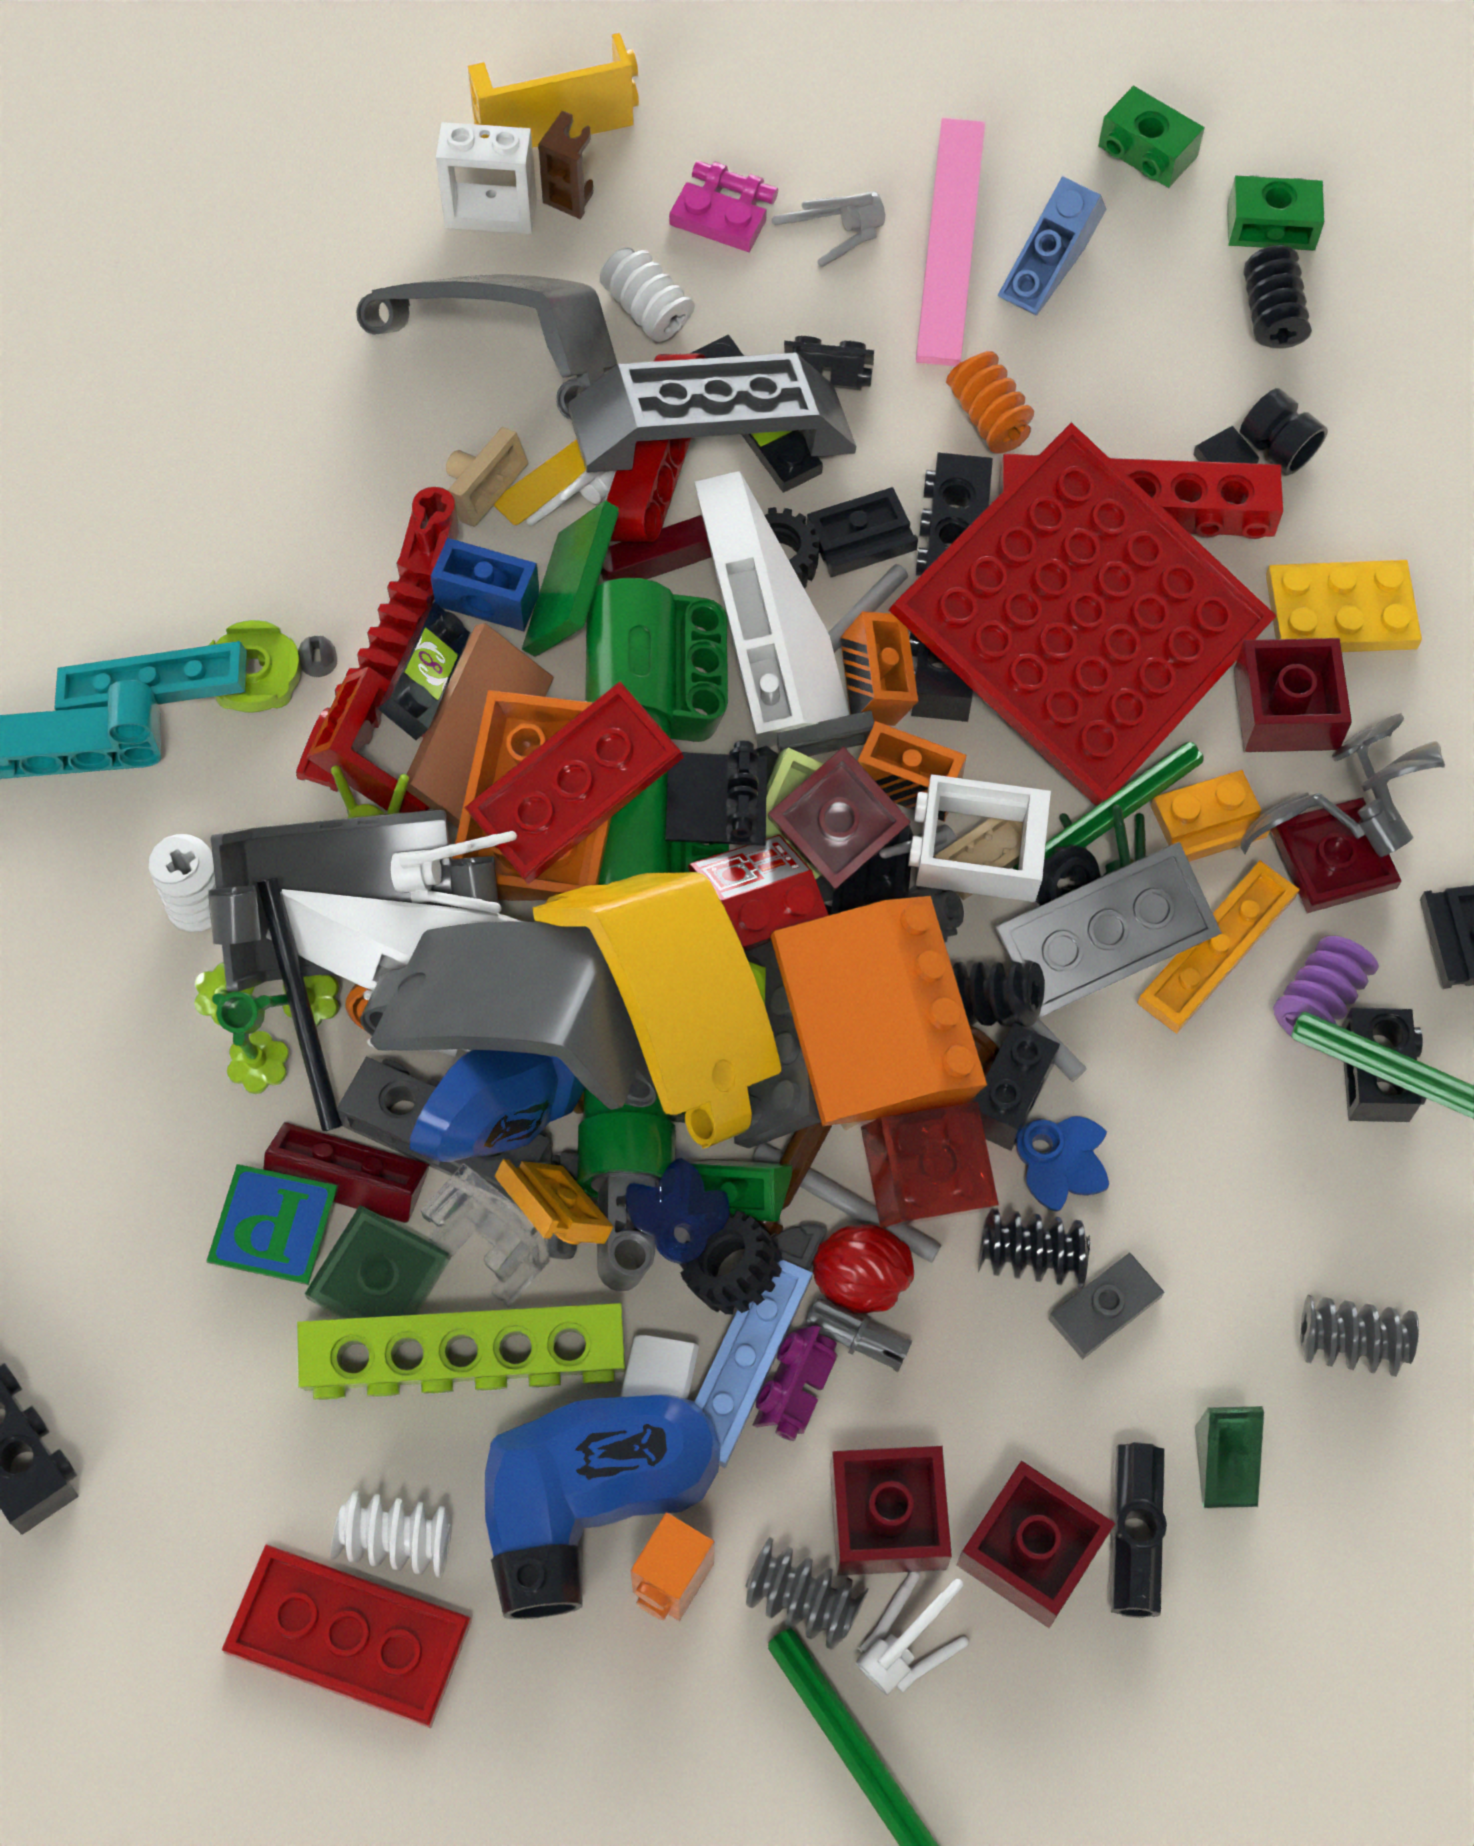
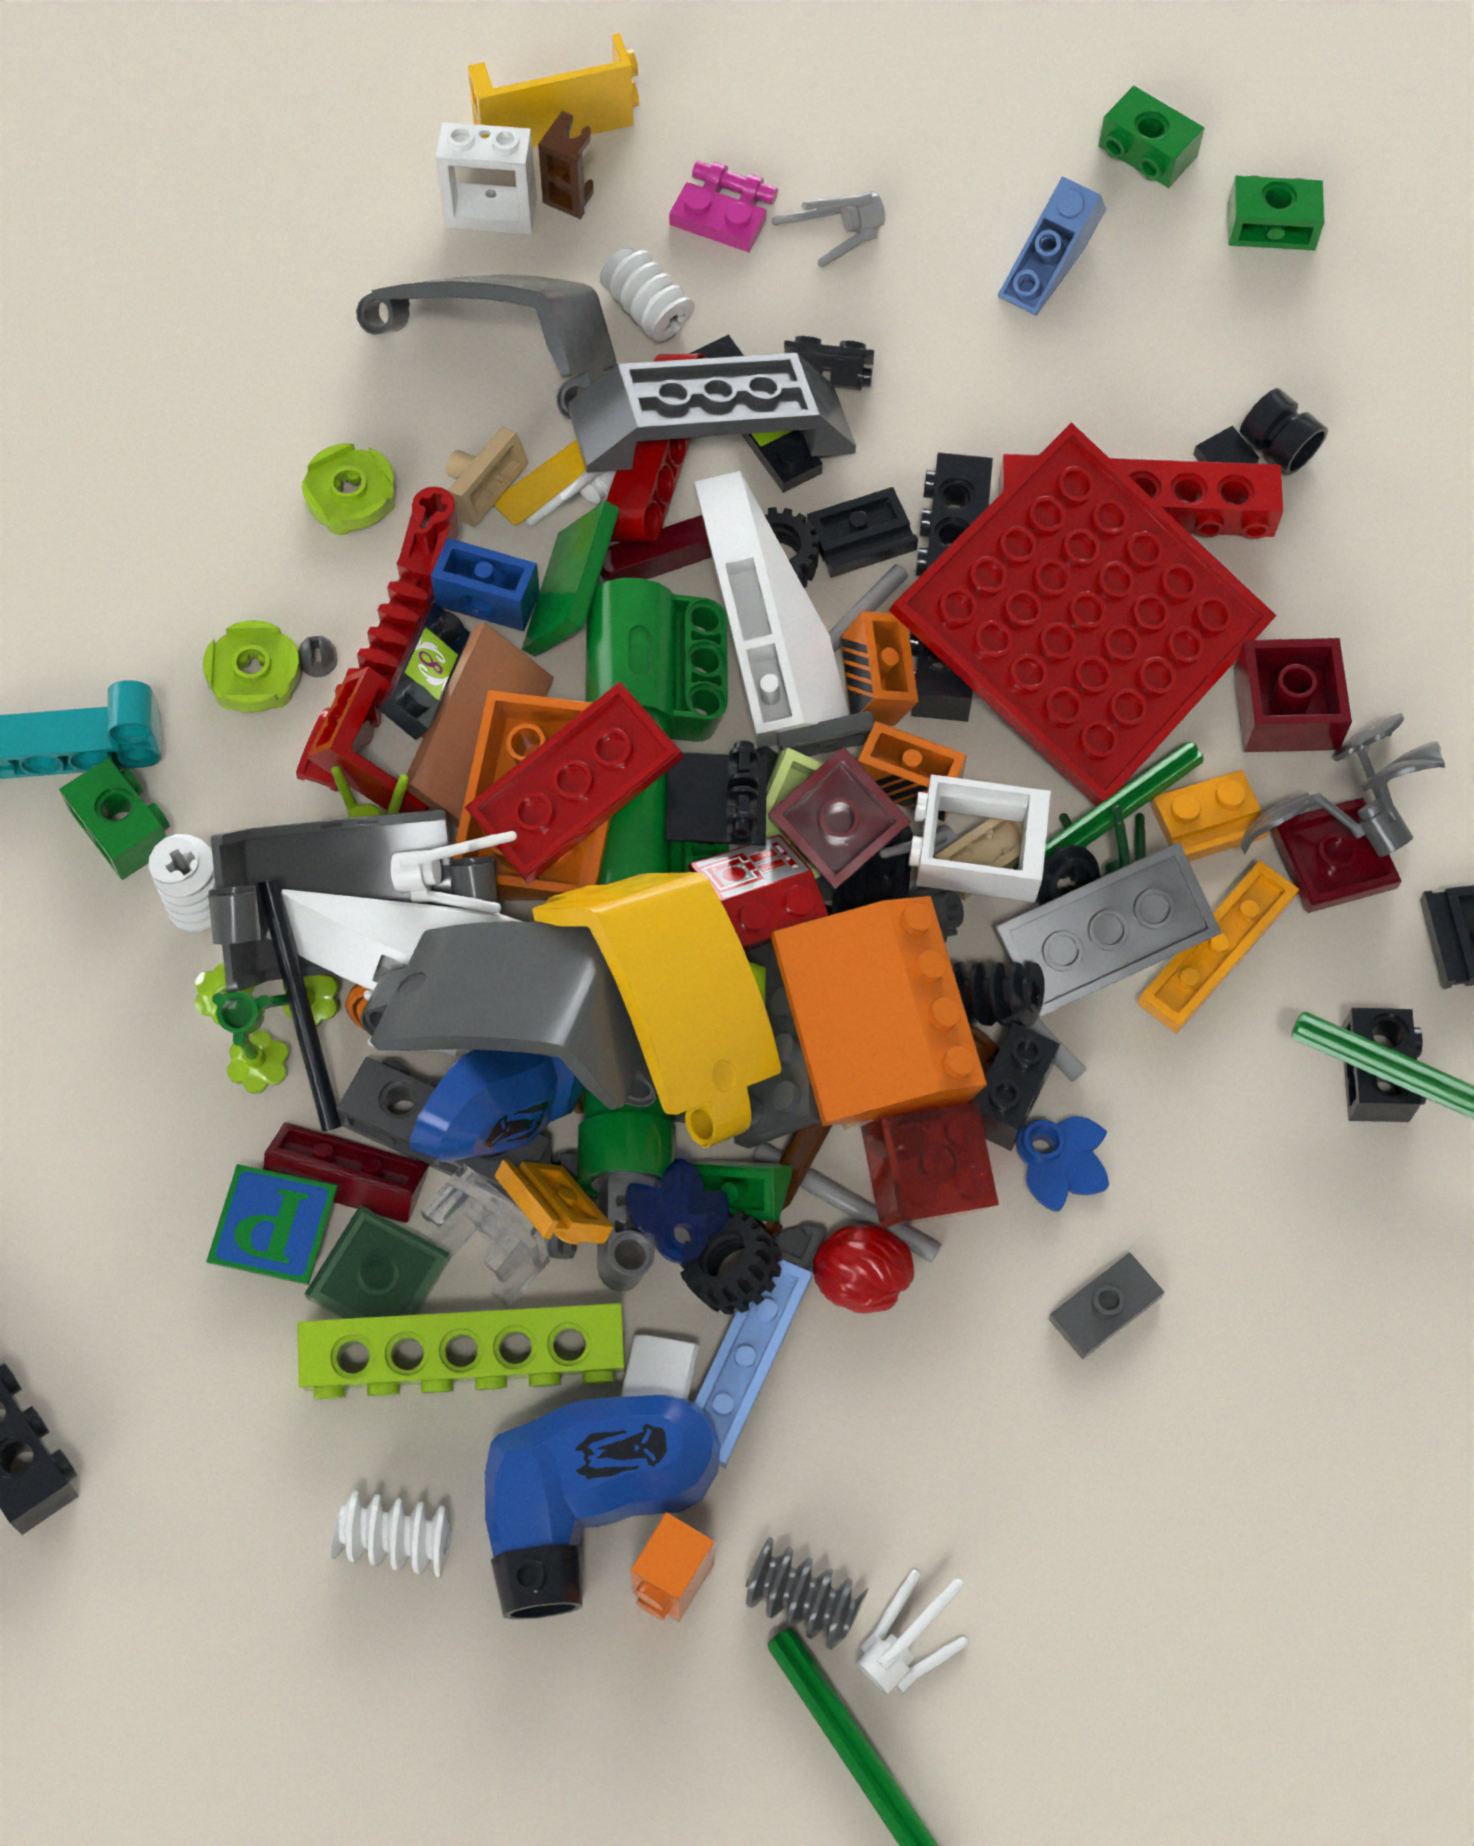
teal plate [54,641,247,711] -> none
red tile [221,1544,472,1728] -> none
magenta hinge [753,1325,838,1441] -> none
dark grey axle [806,1299,912,1372] -> none
dark red brick [830,1446,952,1576] -> none
bright pink slope [916,118,985,366] -> none
orange piece [946,351,1034,453] -> none
dark red brick [956,1460,1116,1628] -> none
black piece [978,1208,1090,1288] -> none
black piece [1110,1442,1167,1618] -> none
clear green slope [1195,1406,1264,1508] -> none
black piece [1243,245,1312,349] -> none
yellow plate [1266,560,1422,652] -> none
medium lavender piece [1273,936,1379,1044] -> none
dark grey piece [1300,1295,1419,1377] -> none
none -> green brick [59,757,170,880]
none -> lime plate [301,443,396,535]

